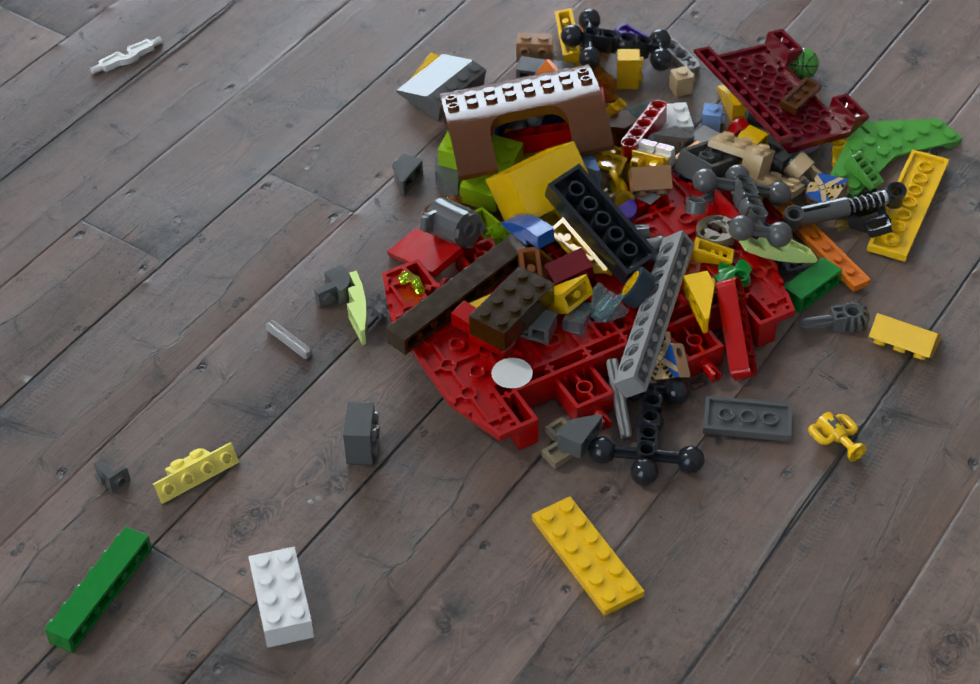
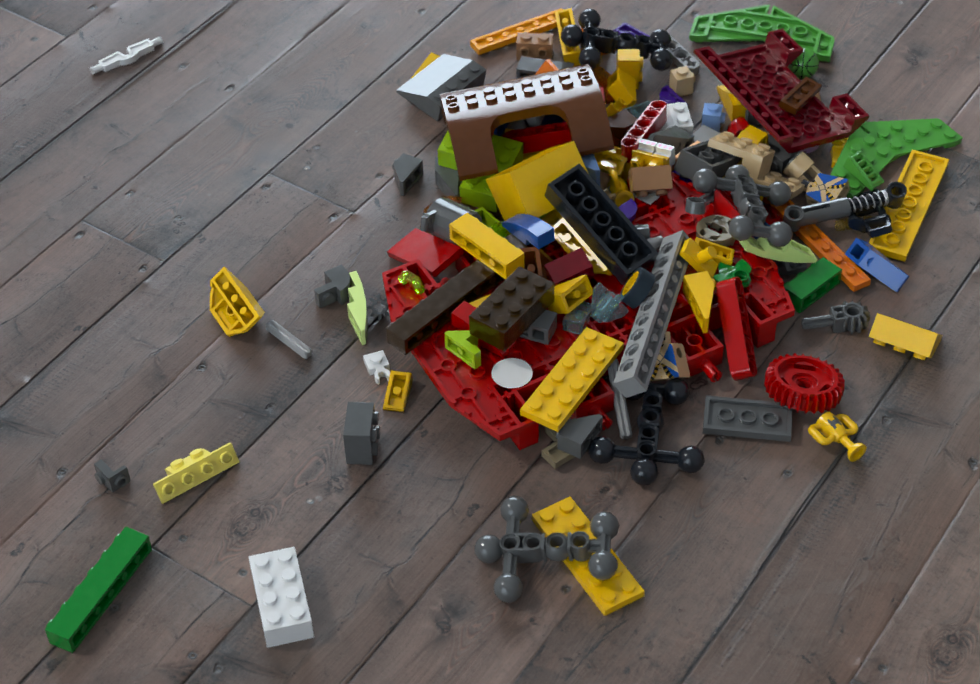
none -> yellow wedge [210,267,265,337]
none -> white plate [363,350,390,385]
none -> yellow slope [383,370,413,413]
none -> lime slope [444,330,481,369]
none -> yellow brick [449,212,525,280]
none -> light orange plate [470,8,563,55]
none -> dark grey piece [474,496,619,603]
none -> yellow plate [520,327,624,432]
none -> yellow slope [607,68,637,110]
none -> dark purple tile [659,85,688,106]
none -> yellow tile [679,238,718,278]
none -> bright green wing [689,4,835,62]
none -> red gear [764,353,845,414]
none -> slope [845,238,909,292]

